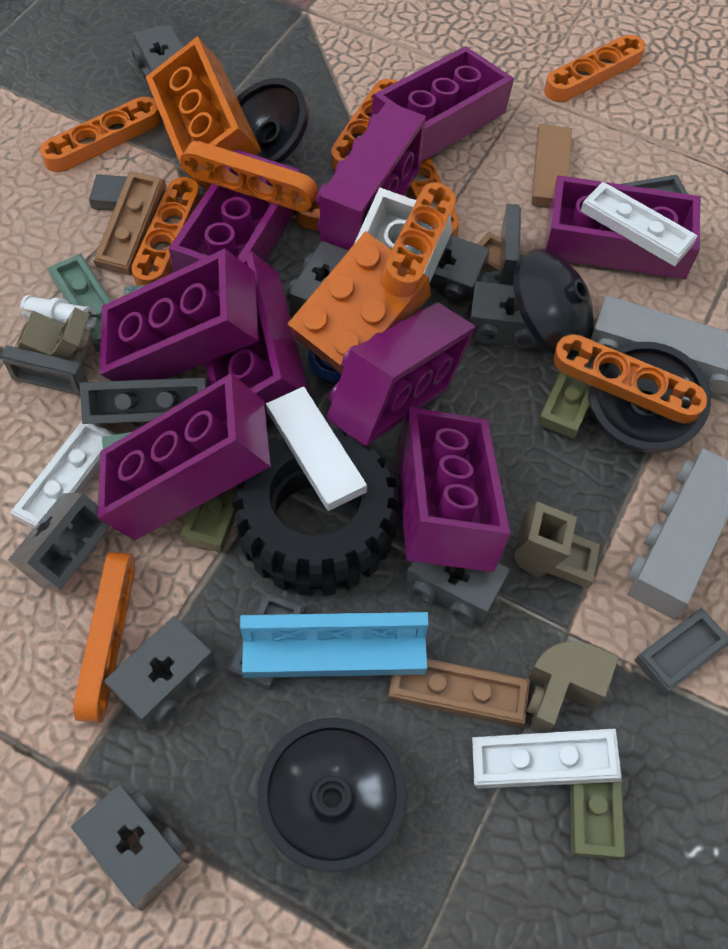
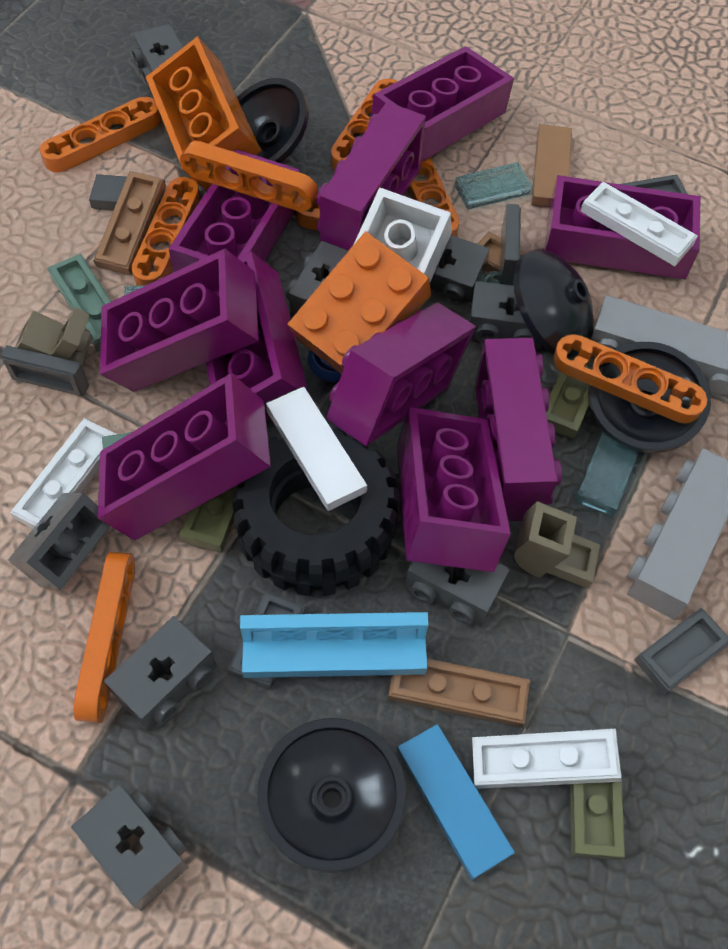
white pin [20,295,97,331] -> none
dark grey brick [79,377,210,424] -> none
orange beam [380,182,456,297] -> none
dark tan brick [526,641,619,733] -> none
orange beam [544,35,646,102] -> none
none -> dark azure tile [397,724,515,881]
none -> clear light blue tile [455,162,532,210]
none -> magenta brick [475,338,562,521]
none -> clear light blue tile [575,431,639,516]

